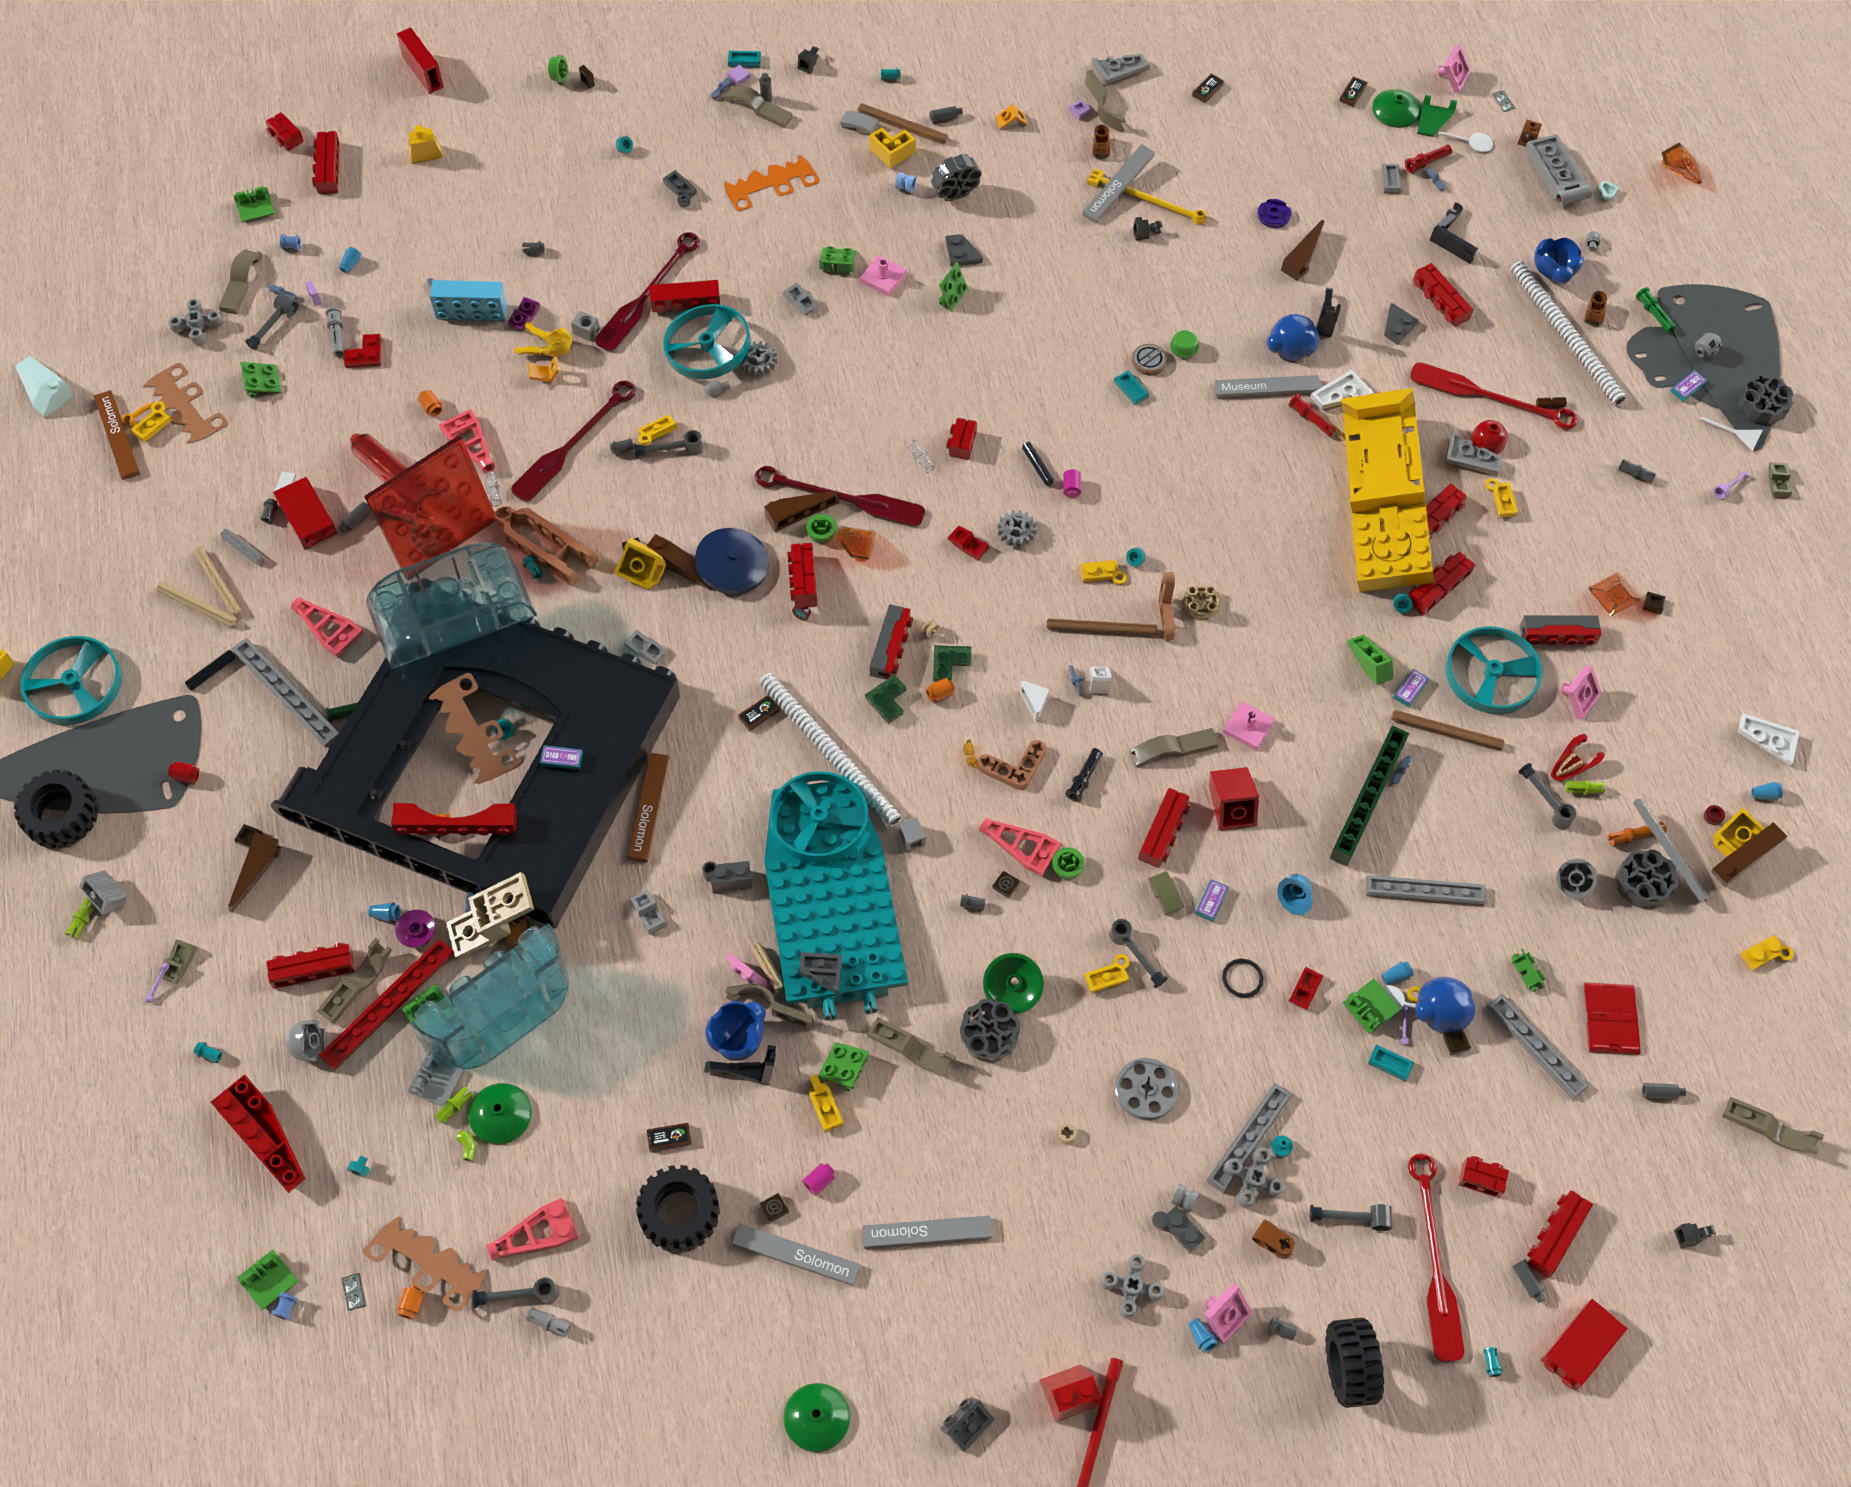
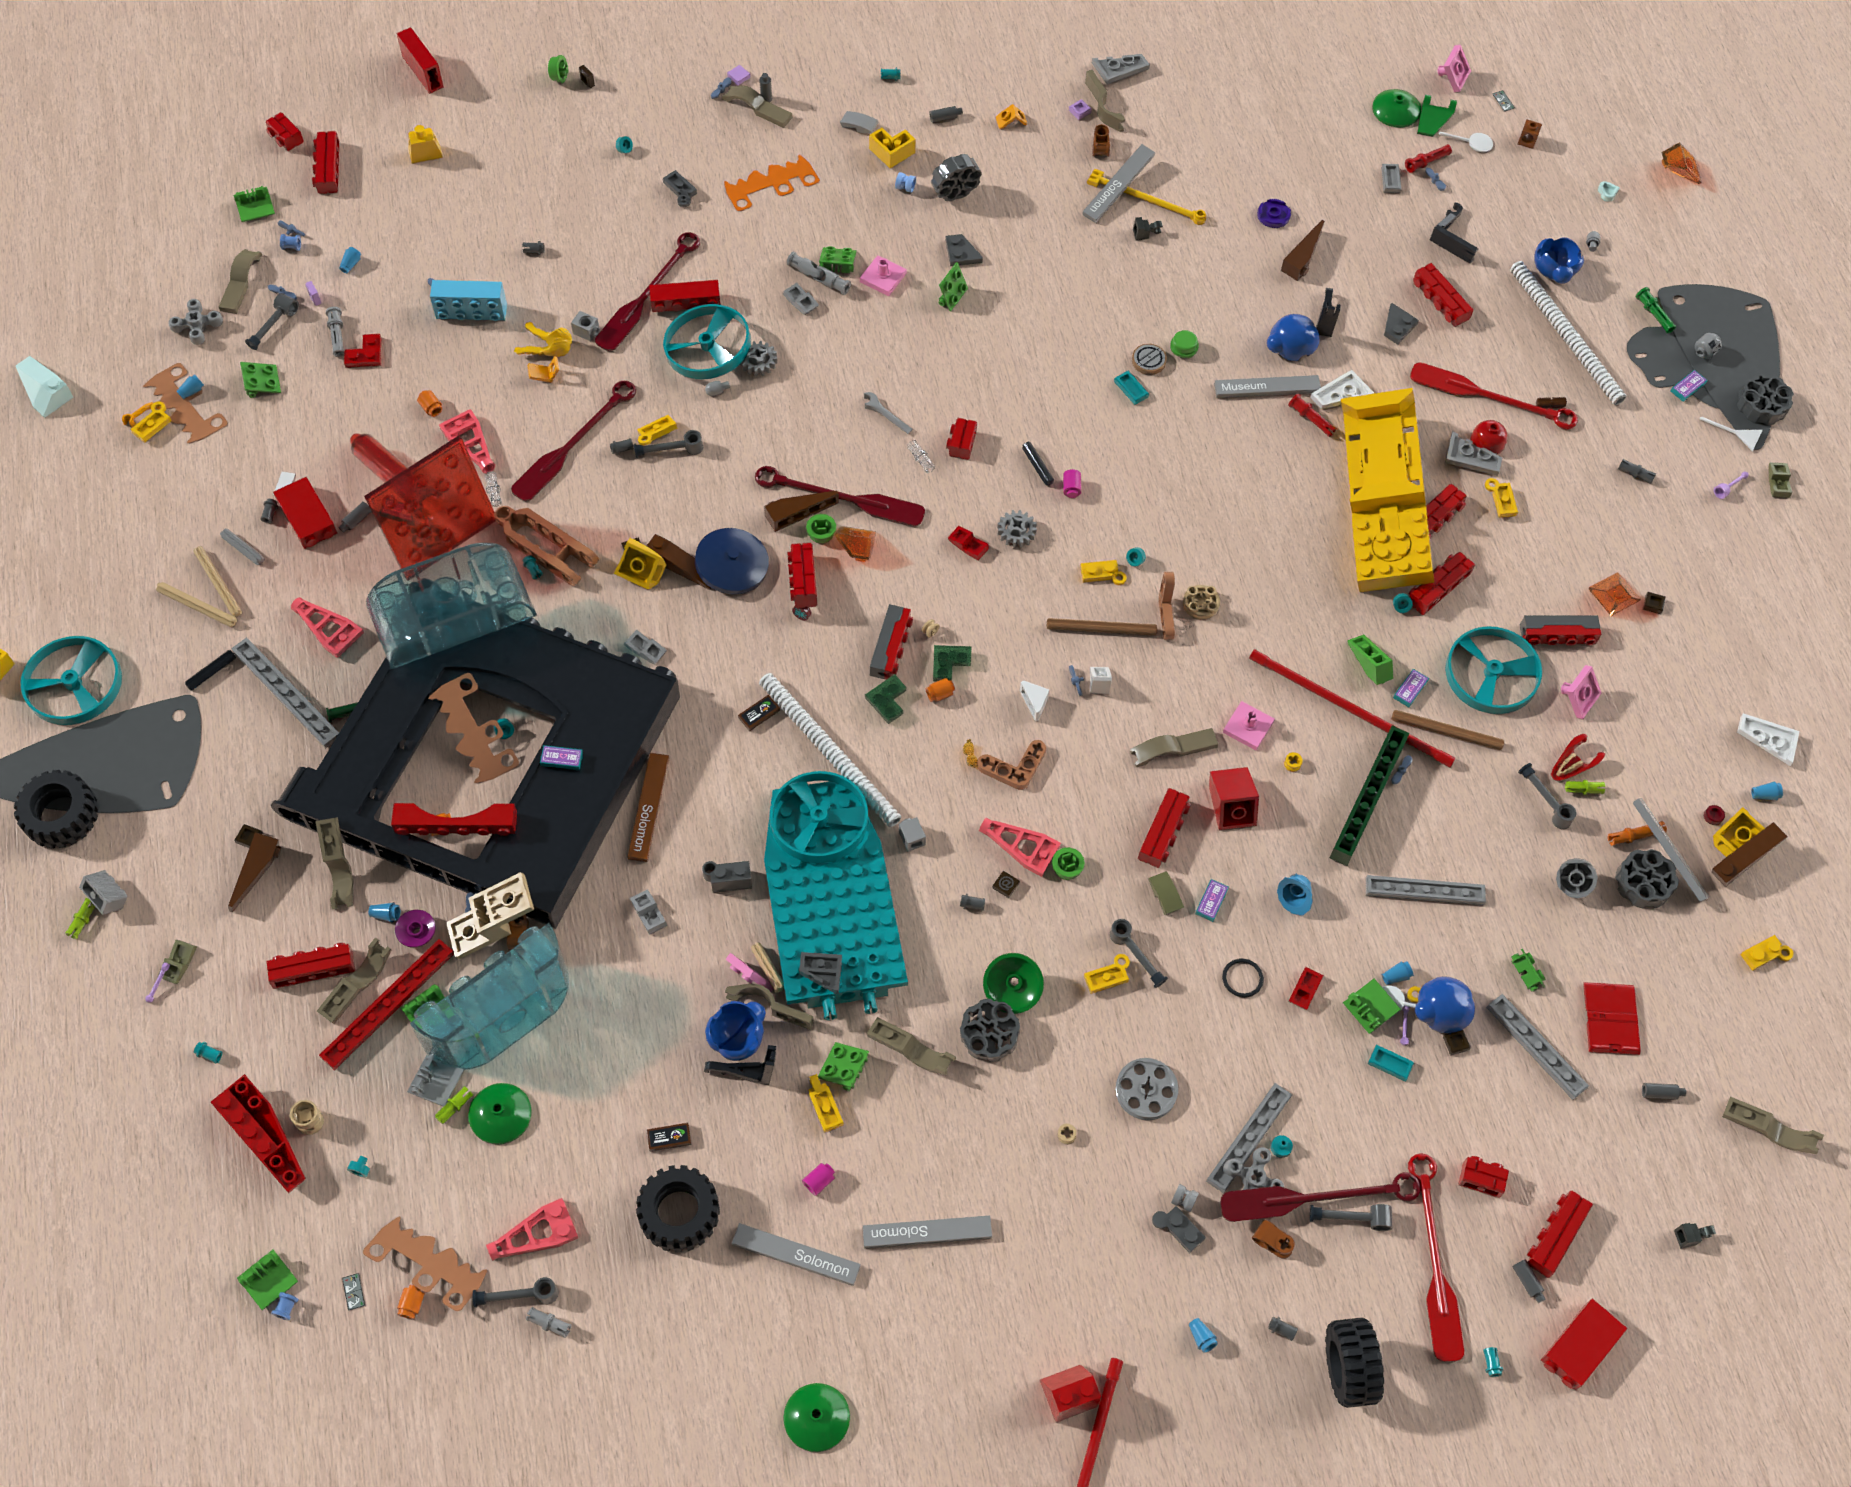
dark orange tile [94,390,140,480] -> none
red brick [168,761,200,784] -> none
light grey cylinder [286,1020,326,1062] -> none
lime arm [456,1130,477,1161] -> none
magenta slope [507,297,541,331] -> none
teal tile [728,51,761,67] -> none
dark brown tile [760,1193,789,1223] -> none
pearl dark grey piece [797,46,819,74] -> none
medium nougat axle [858,103,948,144] -> none
dark grey bracket [940,1397,995,1452] -> none
black pin [1065,748,1103,802] -> none
light grey gear [1100,1254,1165,1319] -> none
tile [1192,73,1224,103] -> none
bright pink tile [1204,1284,1252,1344] -> none
tile [1339,76,1368,107] -> none
light grey hinge [1524,134,1592,206] -> none
dark orange piece [1584,291,1607,325] -> none
none -> dark azure cone [176,374,204,400]
none -> sand blue piece [278,220,306,237]
none -> tan wheel [290,1100,324,1135]
none -> dark tan piece [316,817,353,910]
none -> light grey piece [787,251,851,295]
none -> light grey piece [864,392,913,434]
none -> dark red piece [1220,1172,1421,1222]
none -> red piece [1249,649,1456,768]
none -> yellow bush [1284,752,1303,772]

